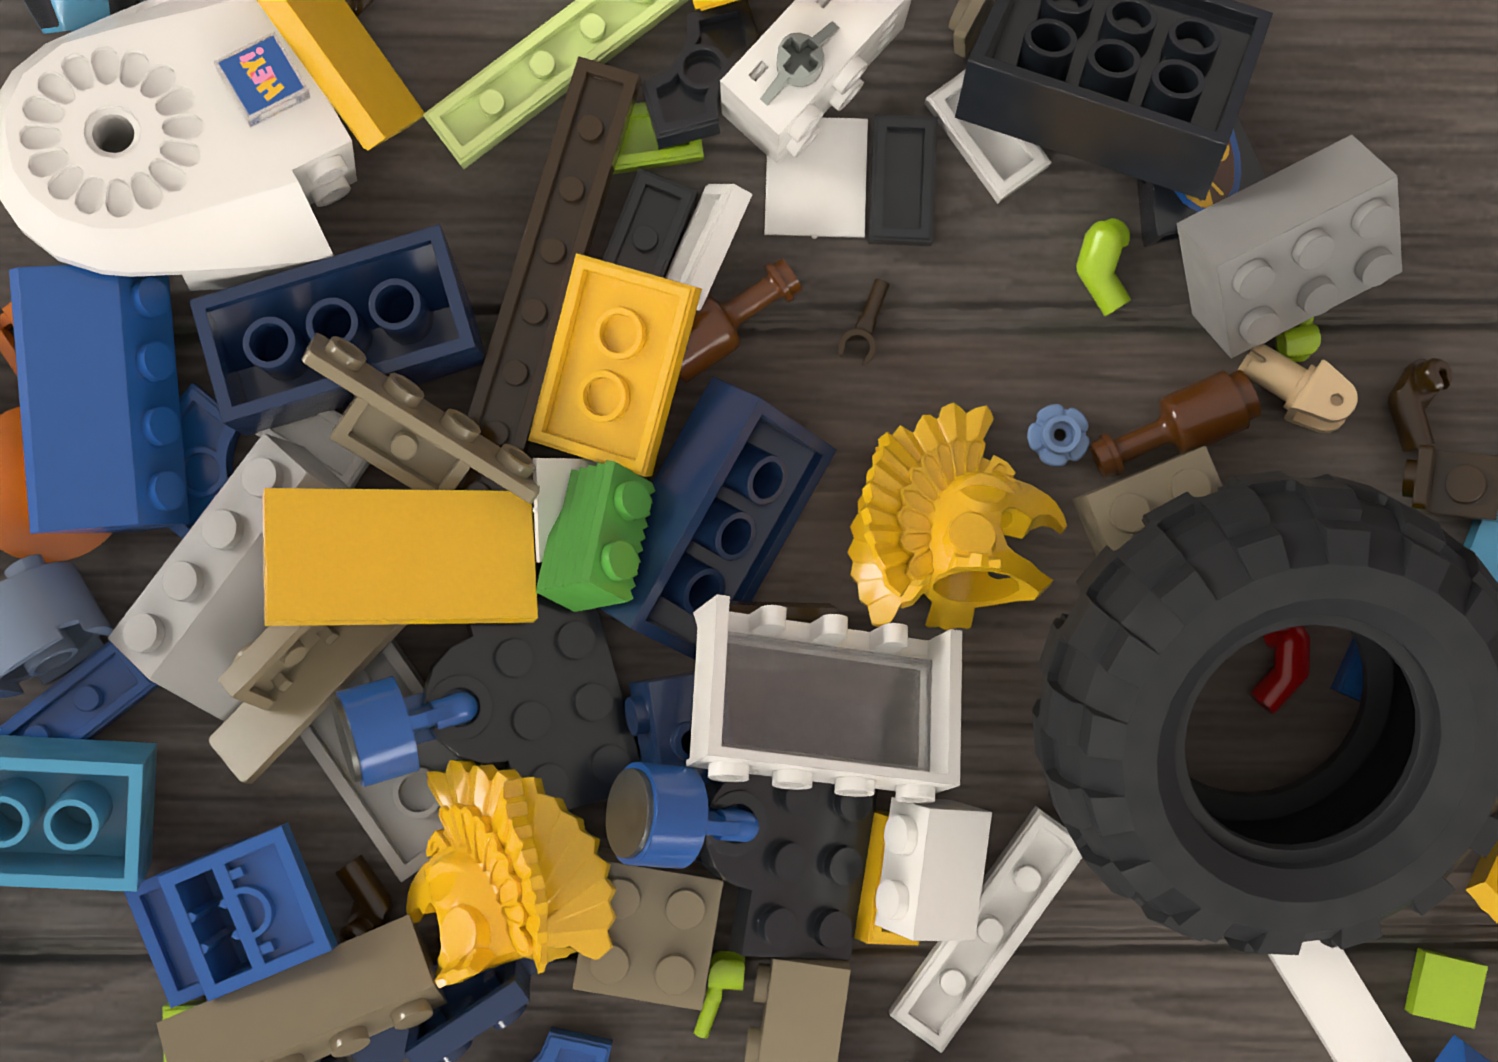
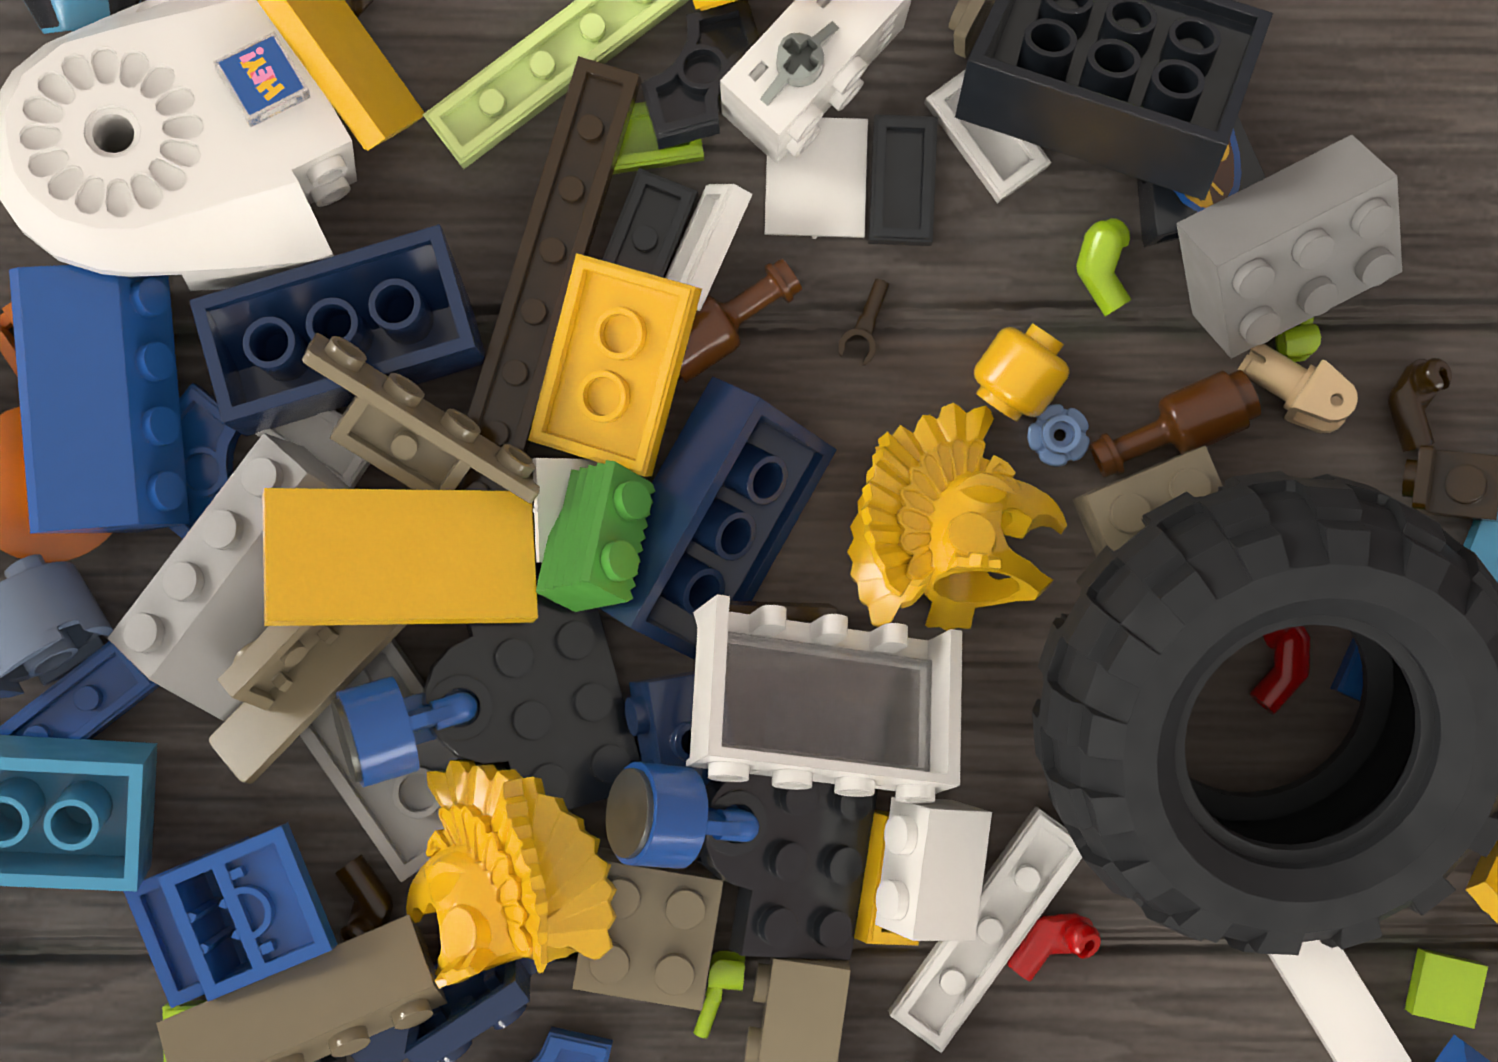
none -> yellow head [974,323,1070,422]
none -> red arm [1006,913,1101,982]

